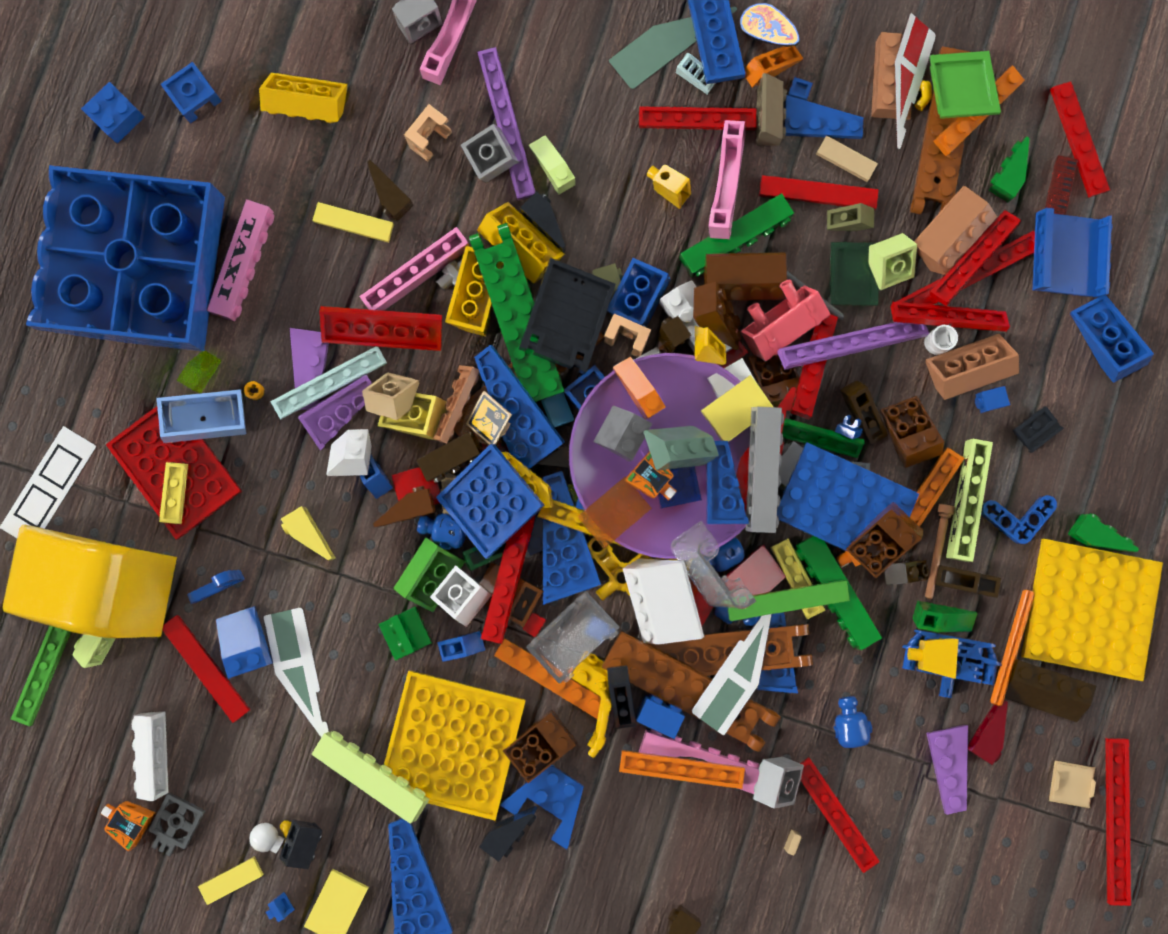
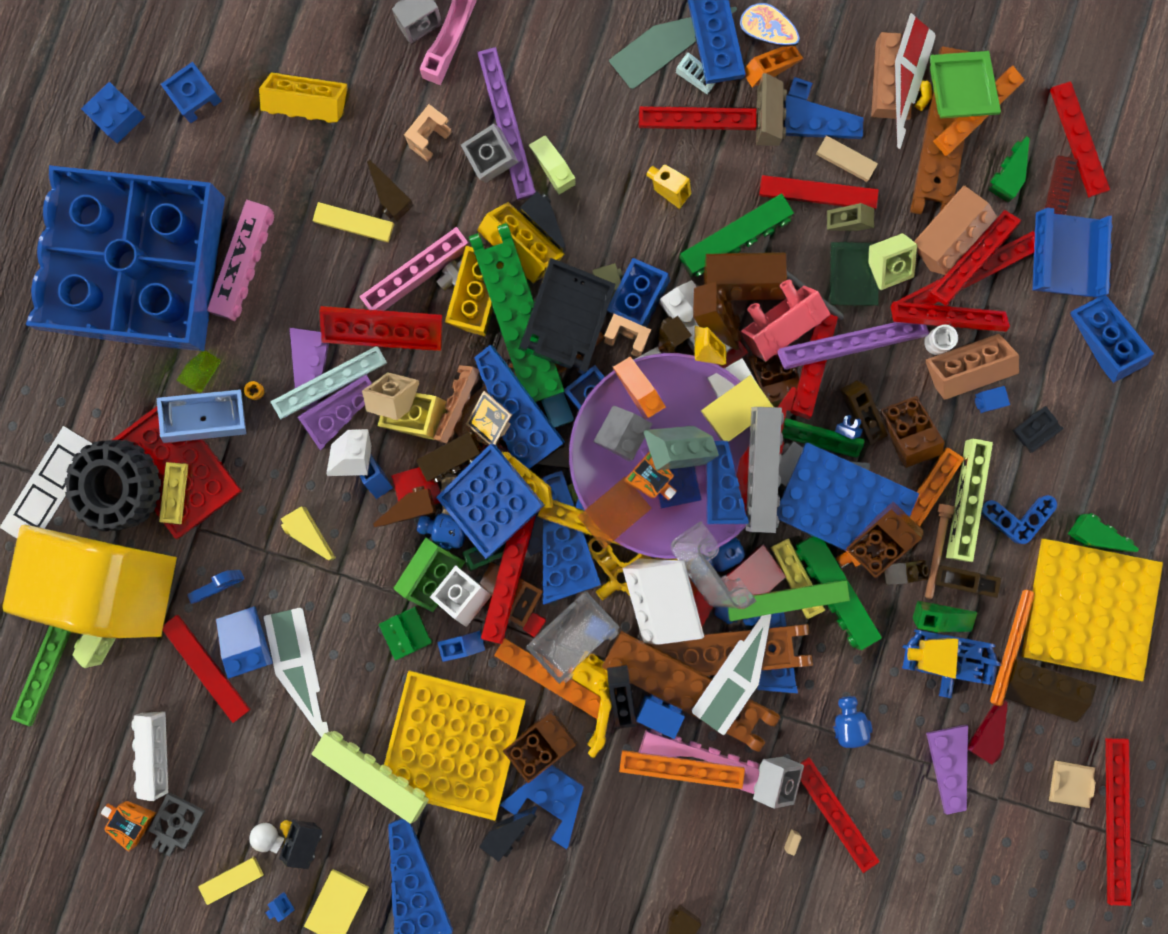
bright pink arch [709,120,746,239] -> none
none -> black tyre [64,440,161,532]

